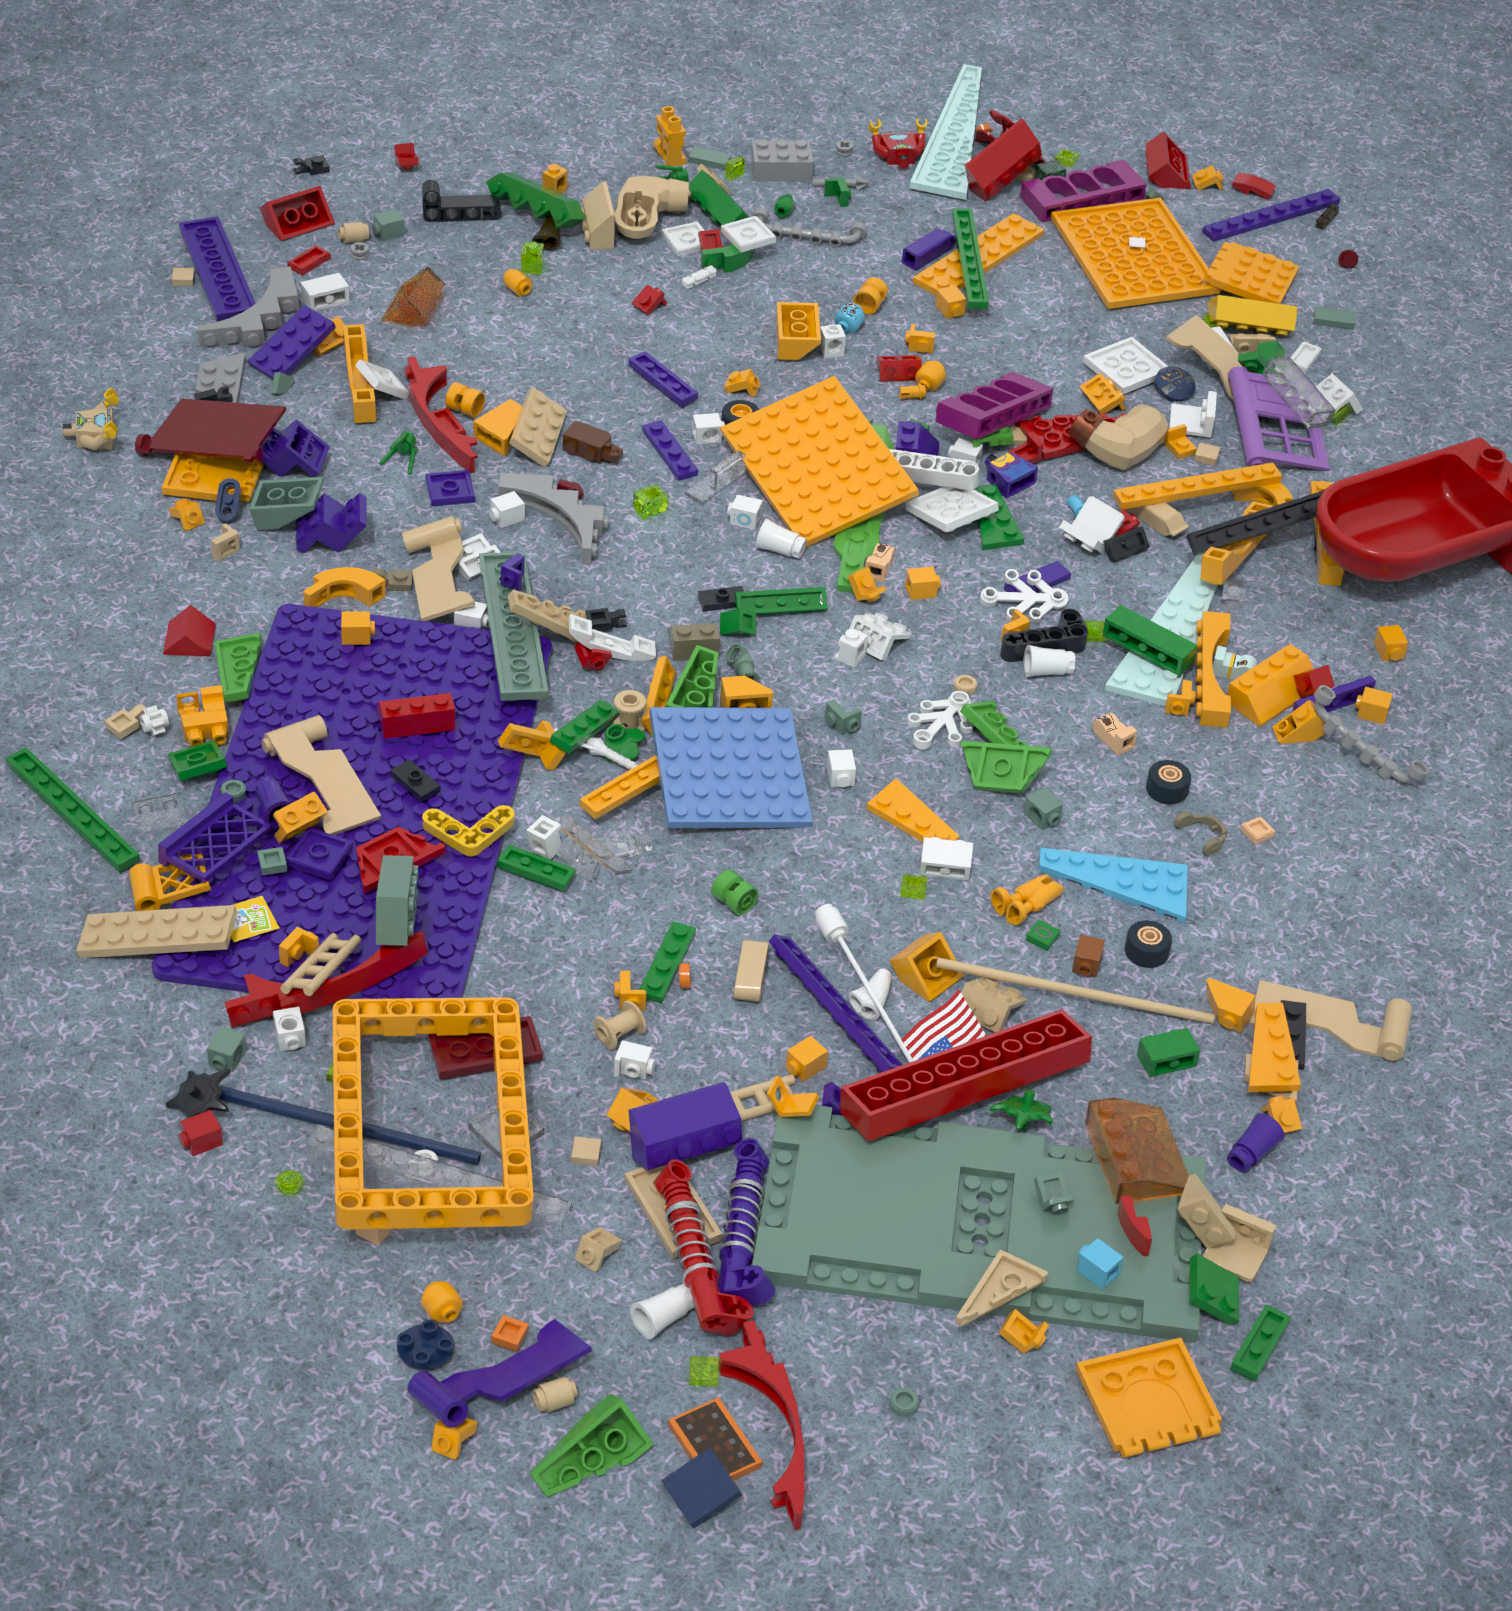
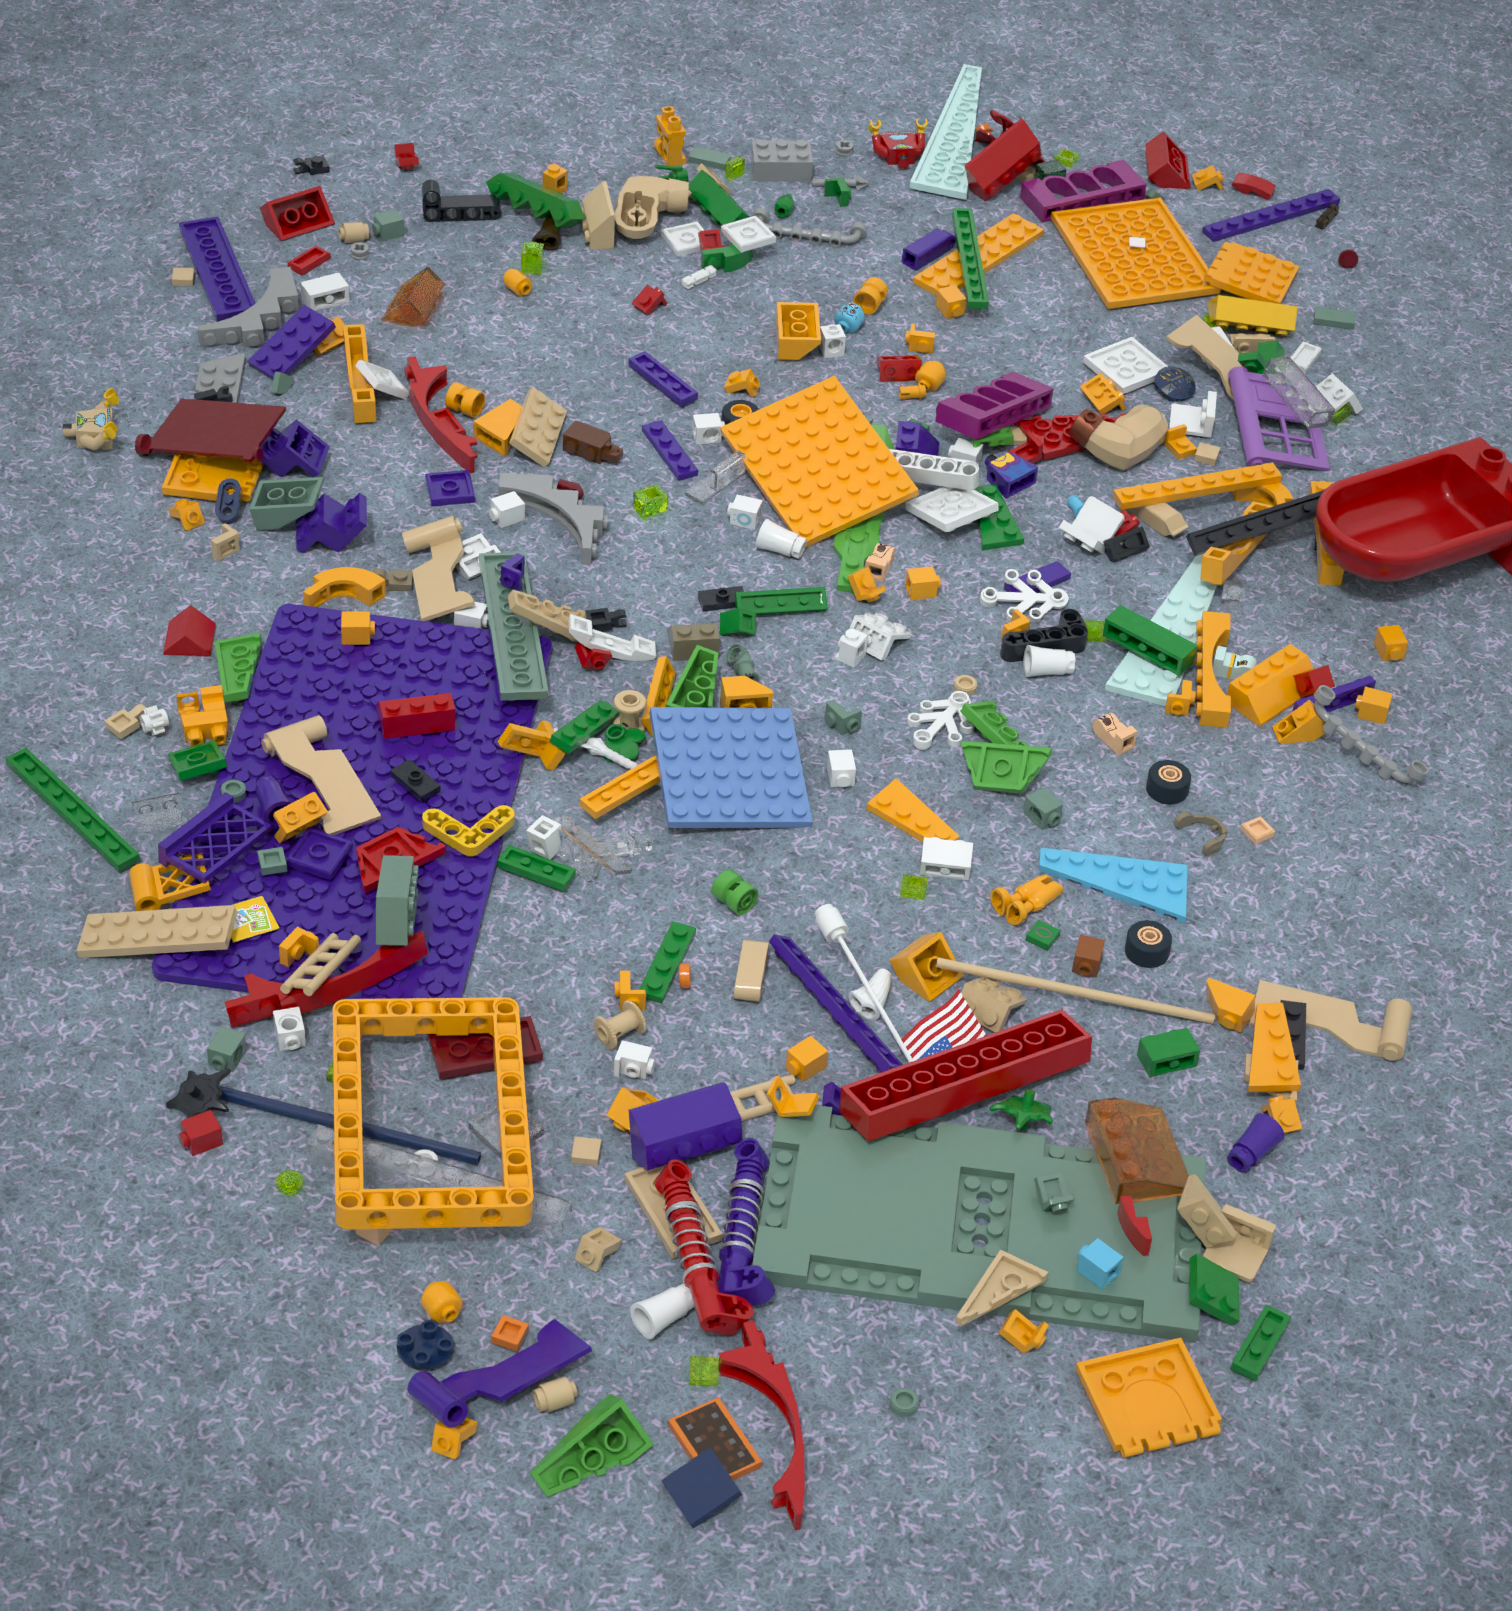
green plant [380,431,418,475] -> none

